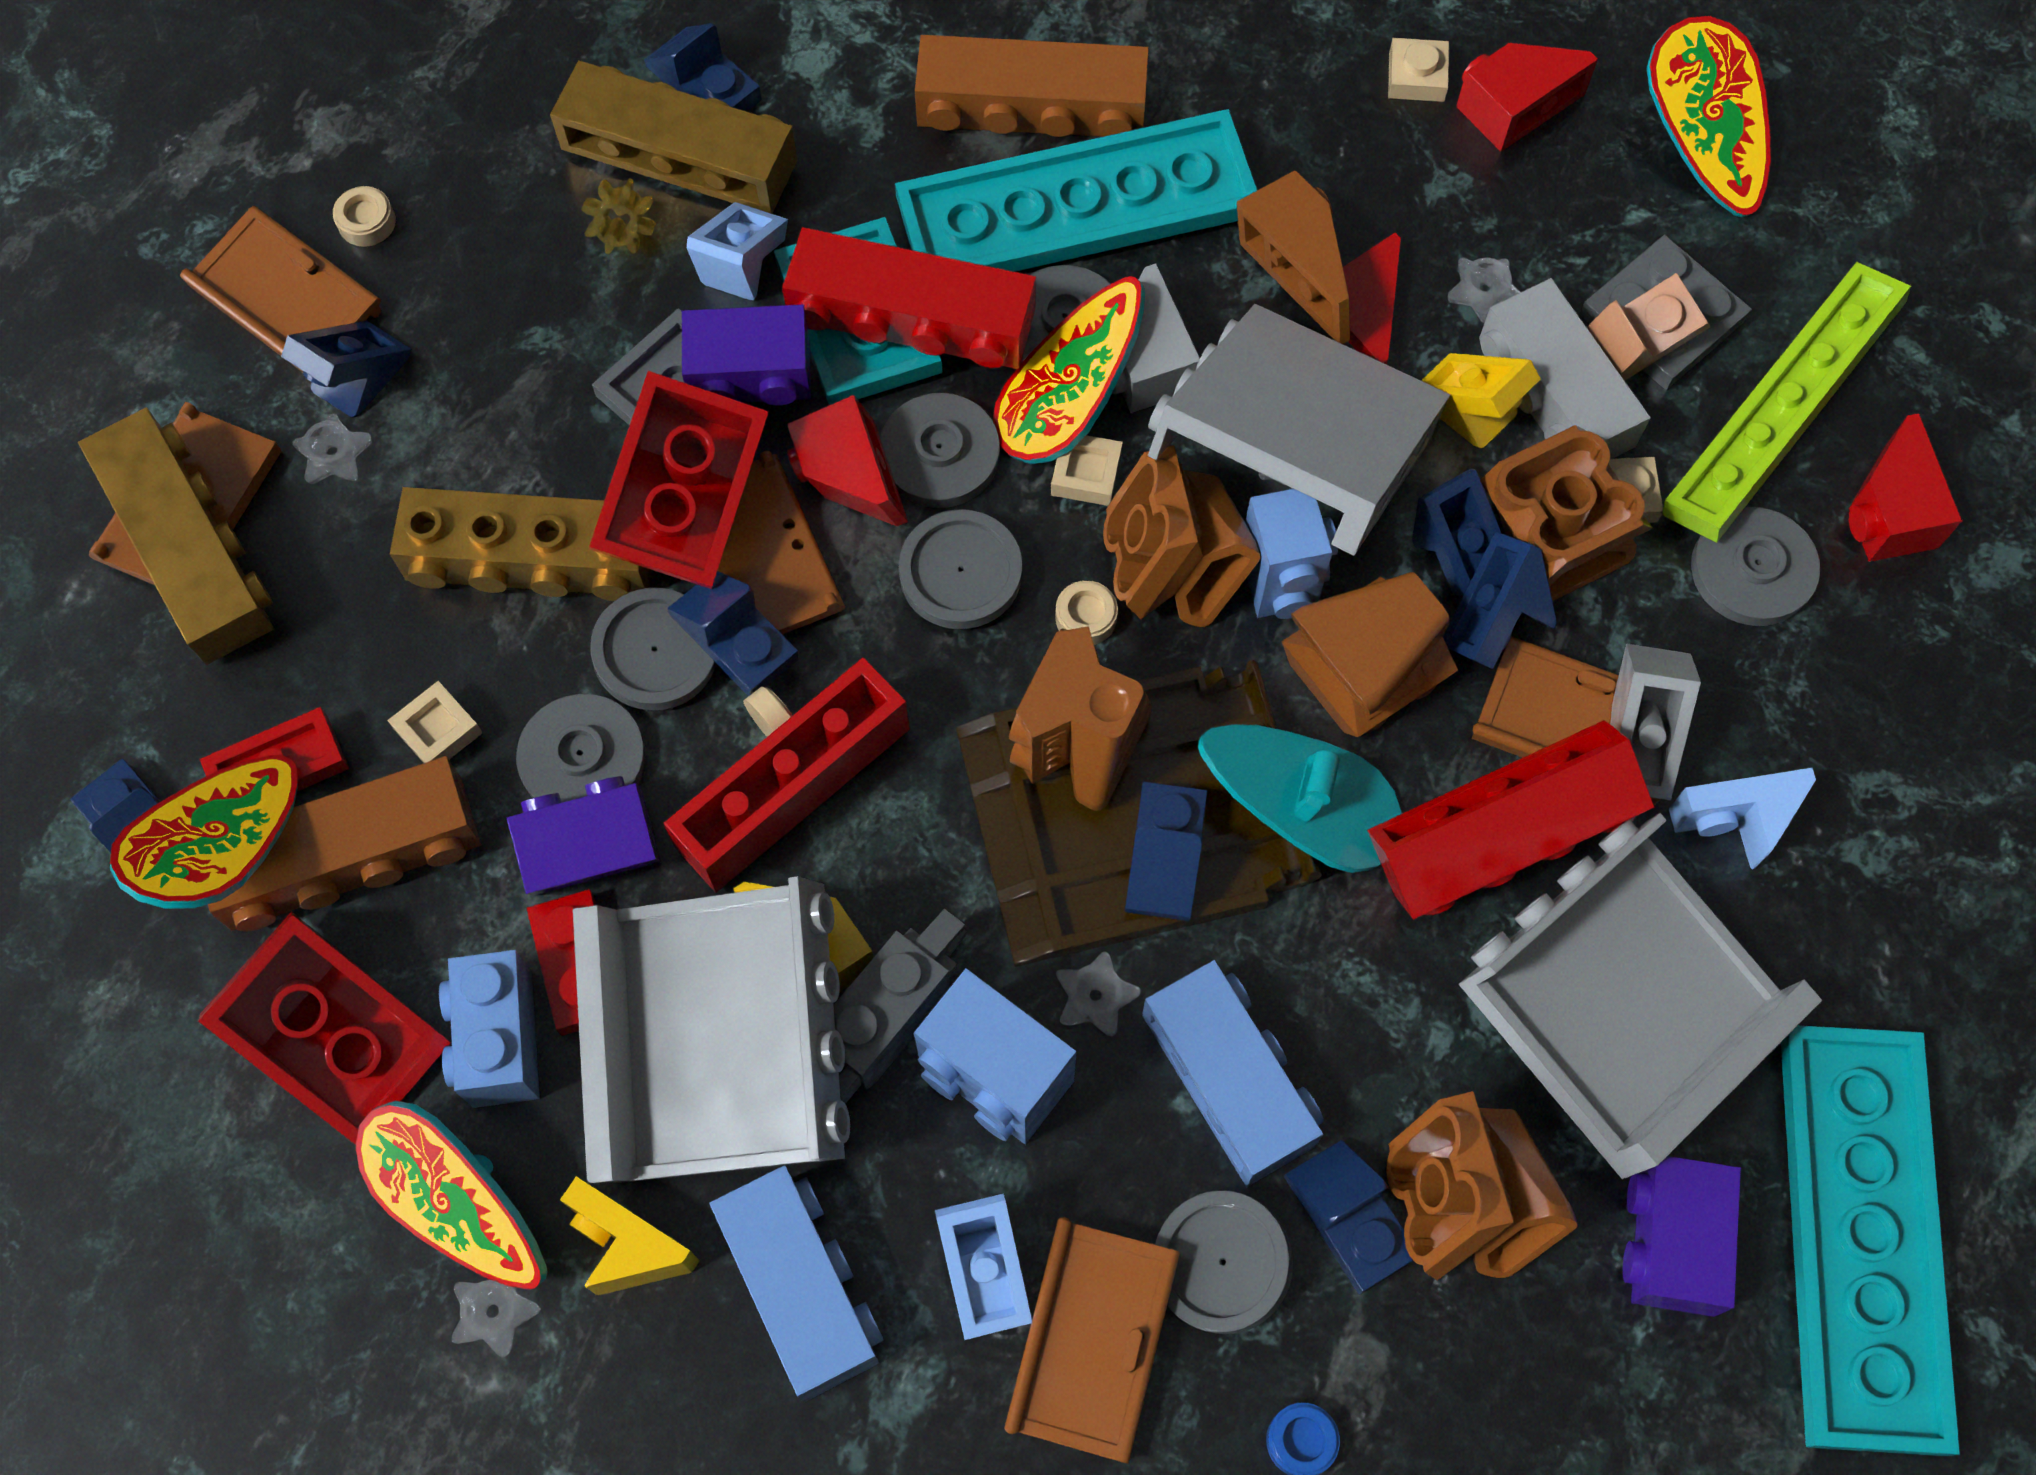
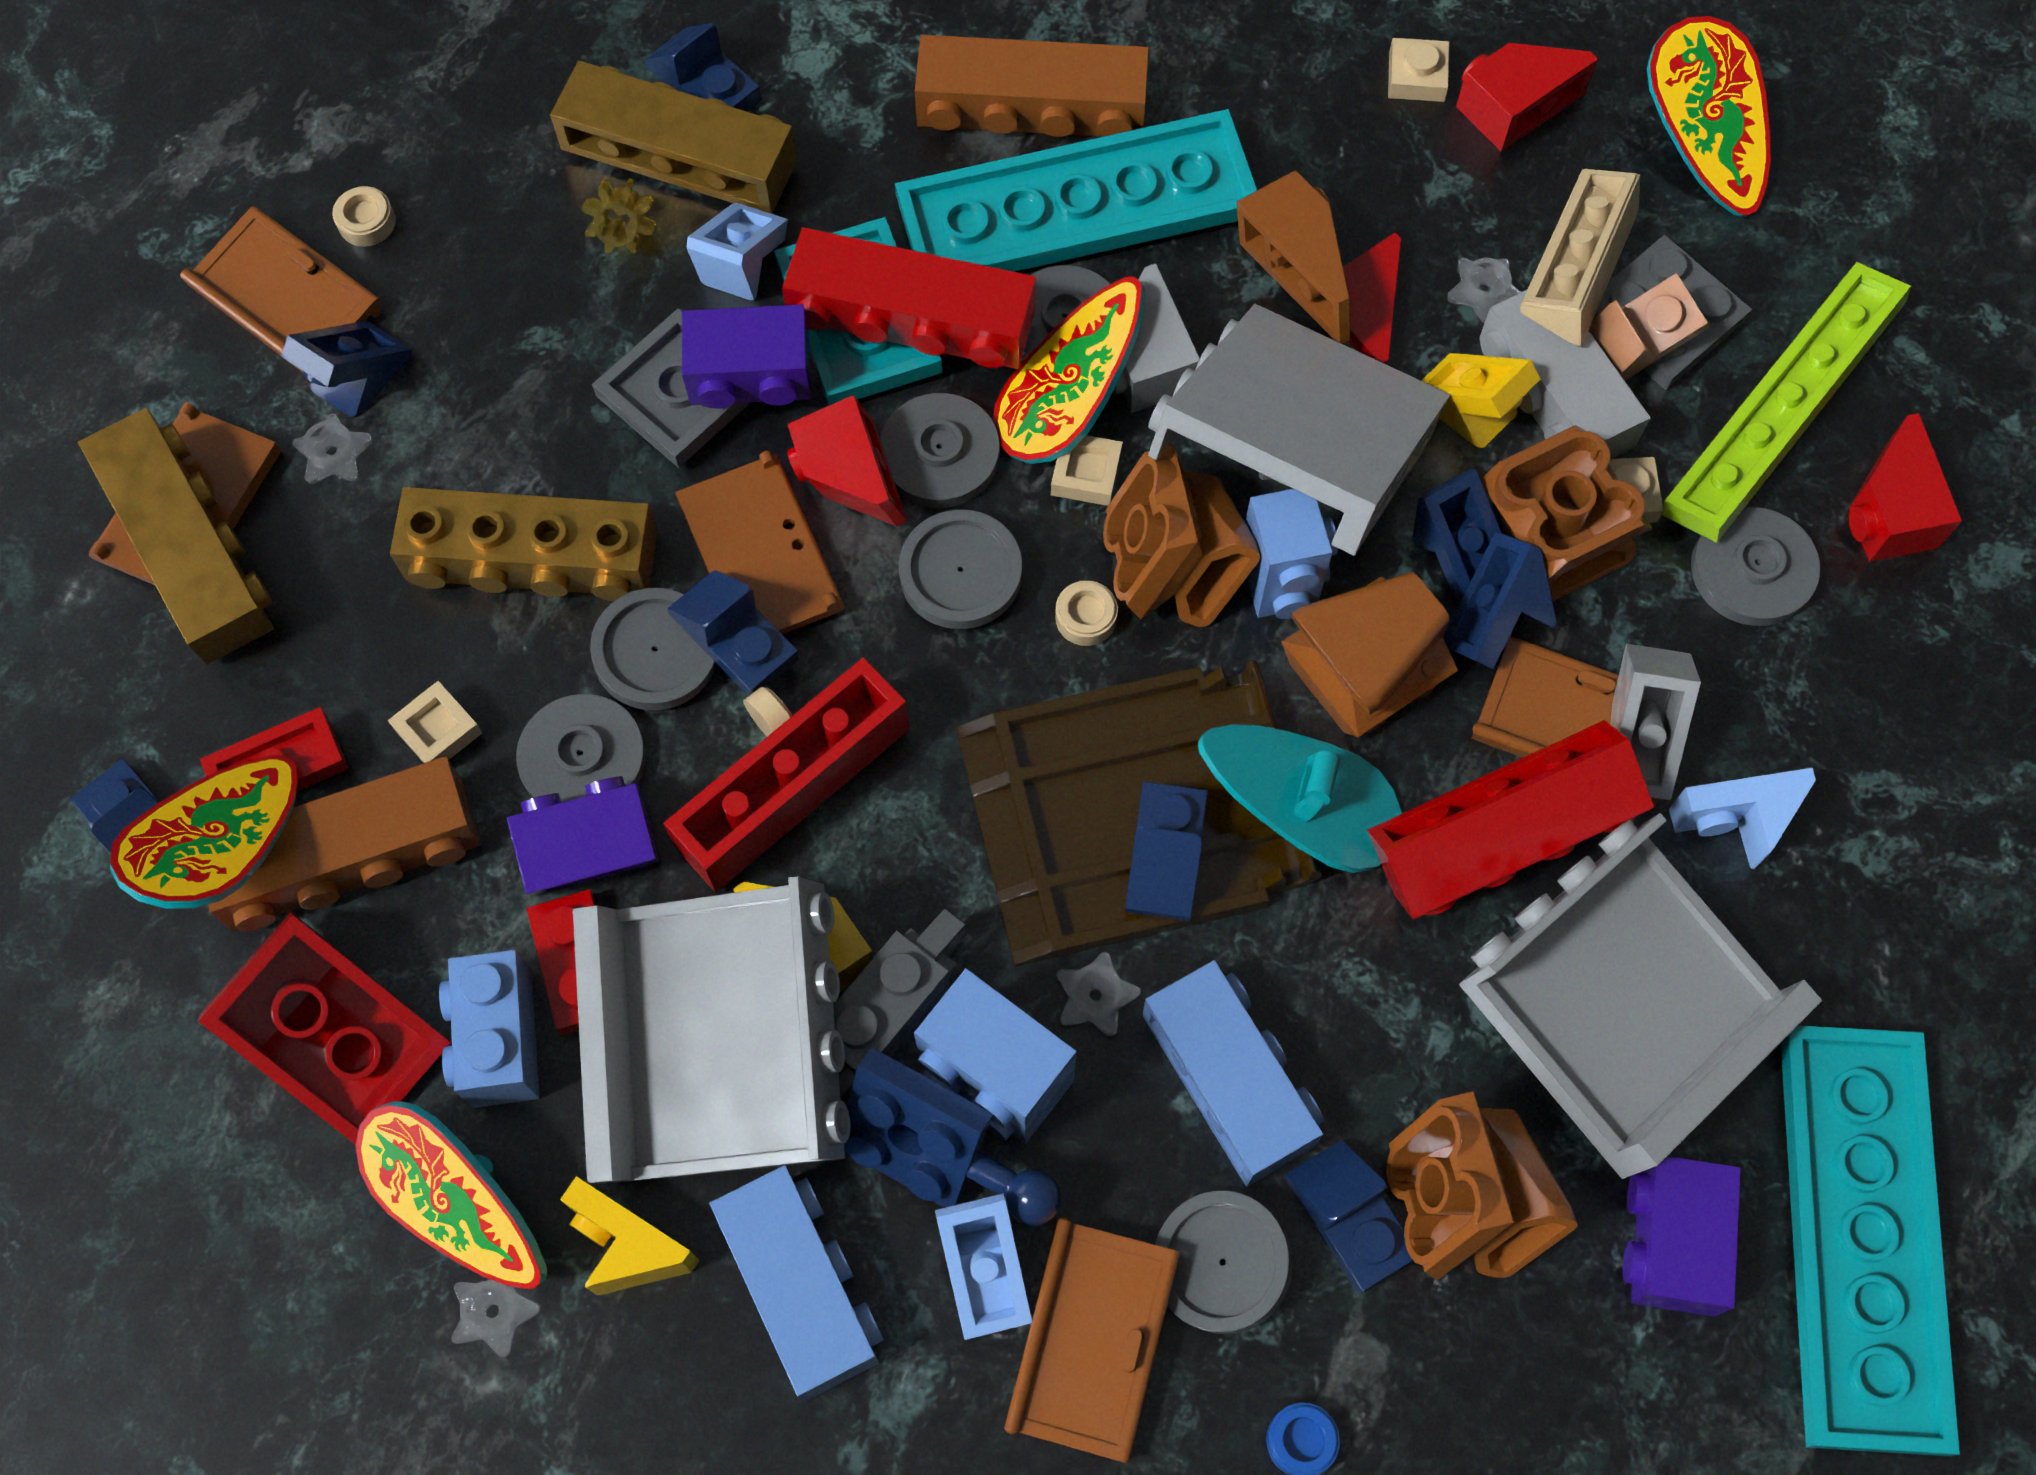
red slope [589,371,769,589] -> none
dark orange piece [1009,626,1152,811] -> none
none -> dark blue plate [844,1047,1061,1226]
none -> tan slope [1520,169,1640,346]

